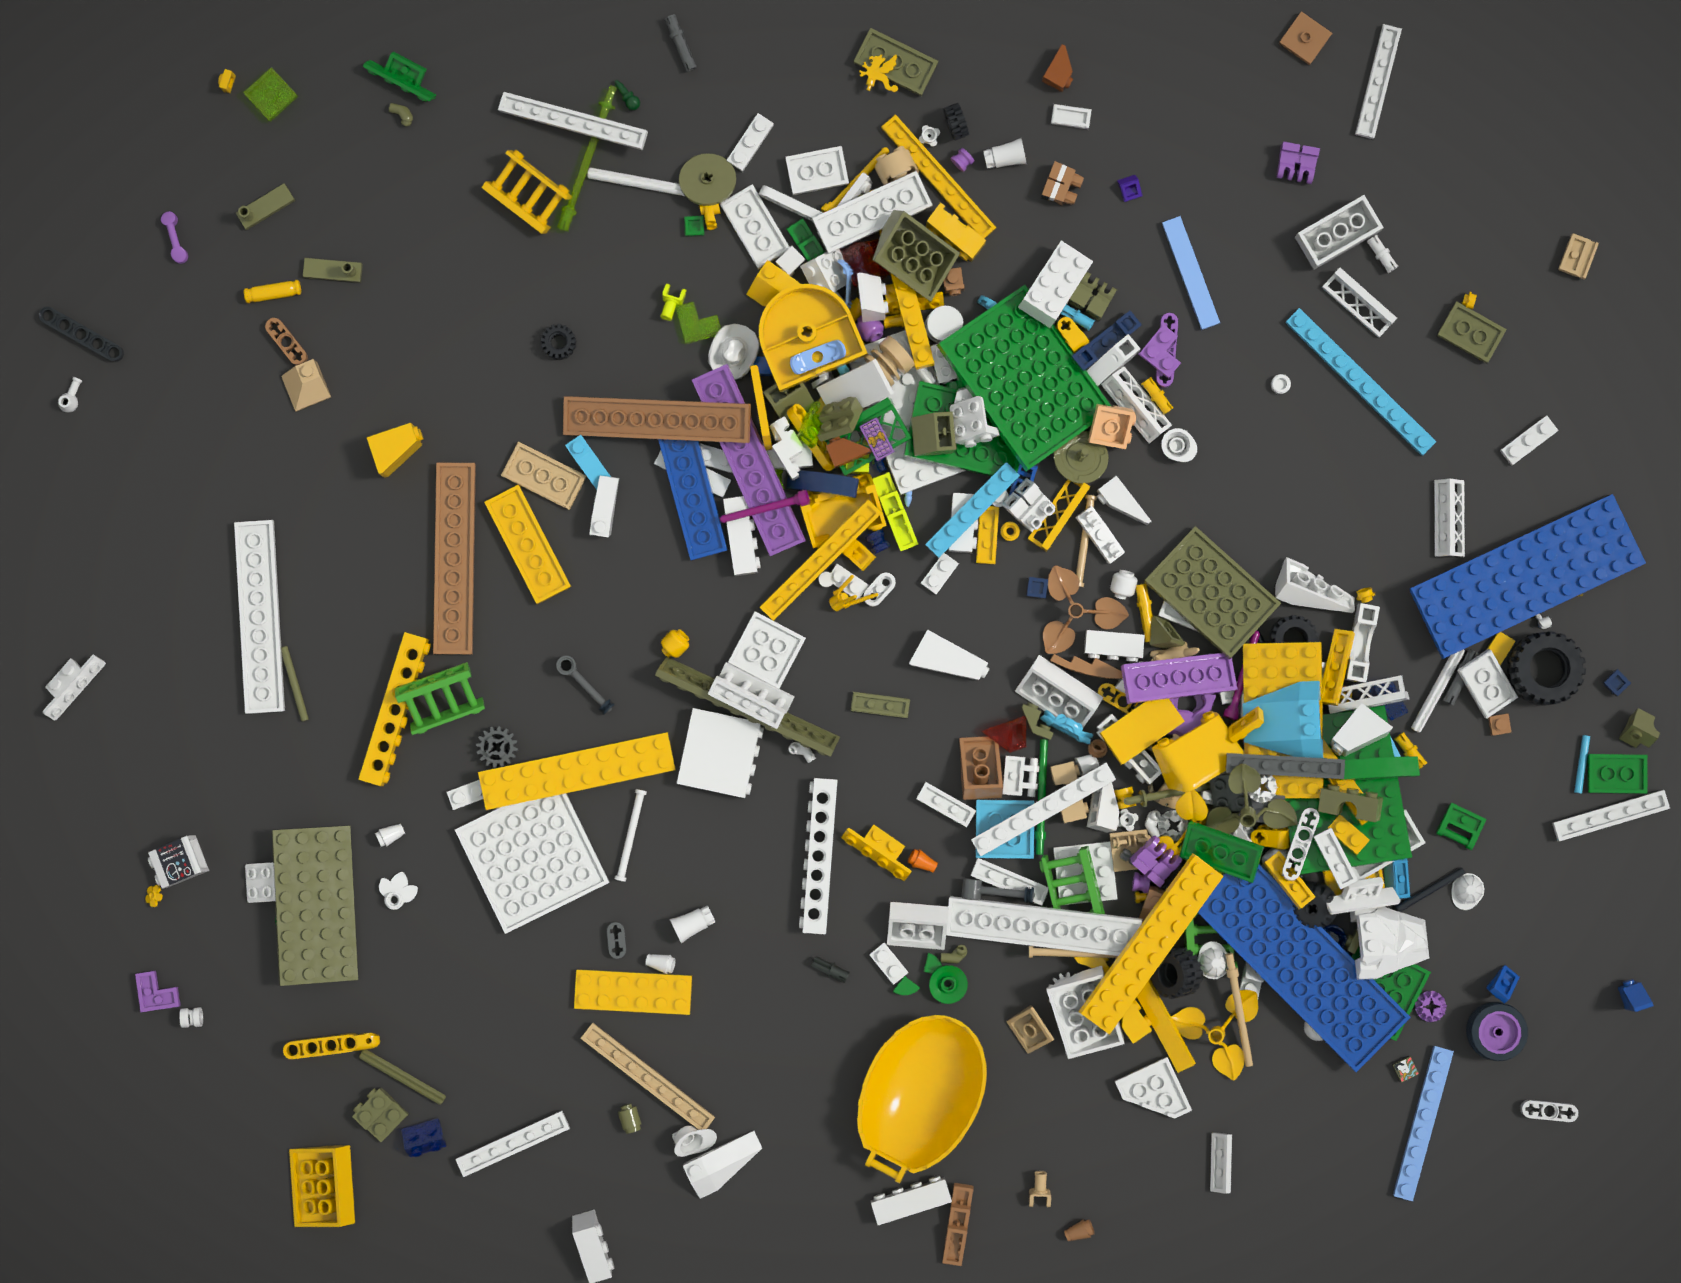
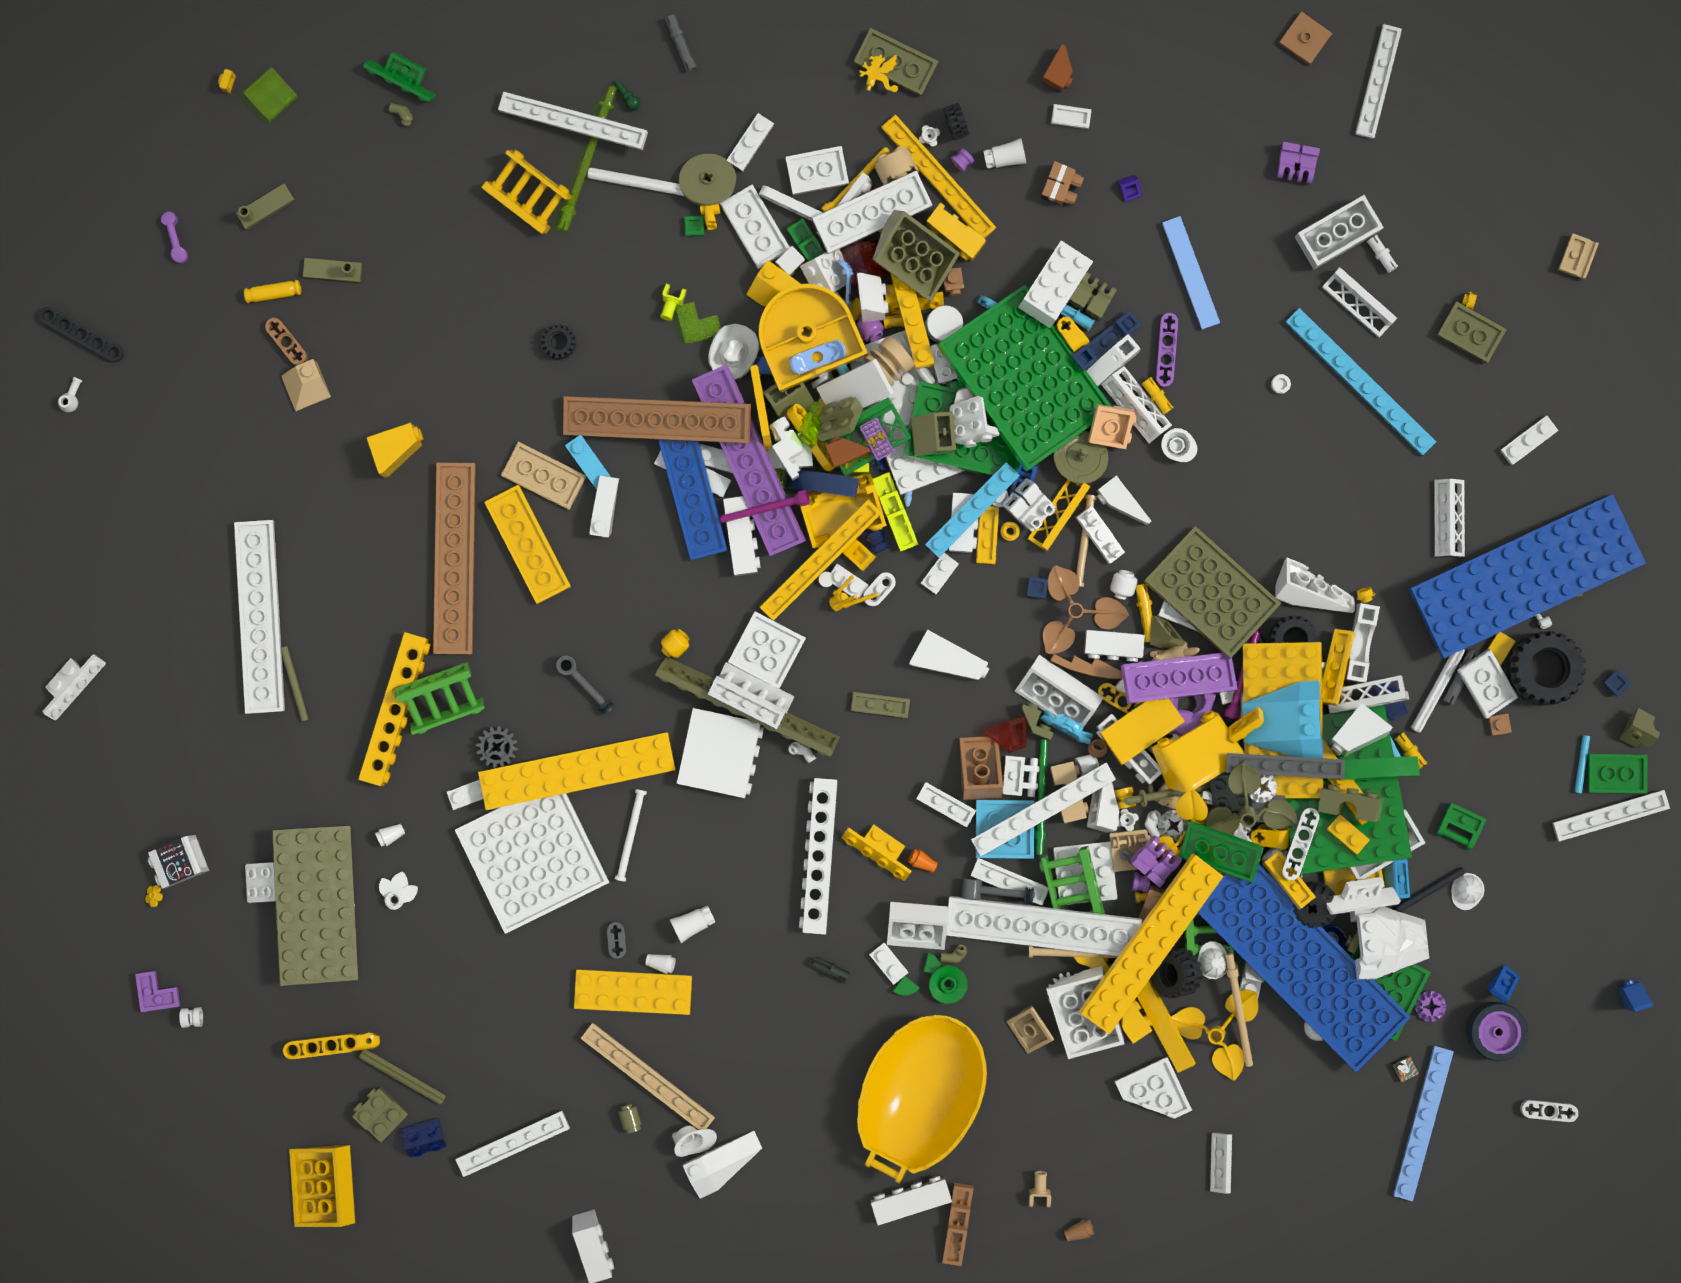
medium lavender plate [1139,324,1181,378] -> none
white plate [1313,828,1358,889] -> none

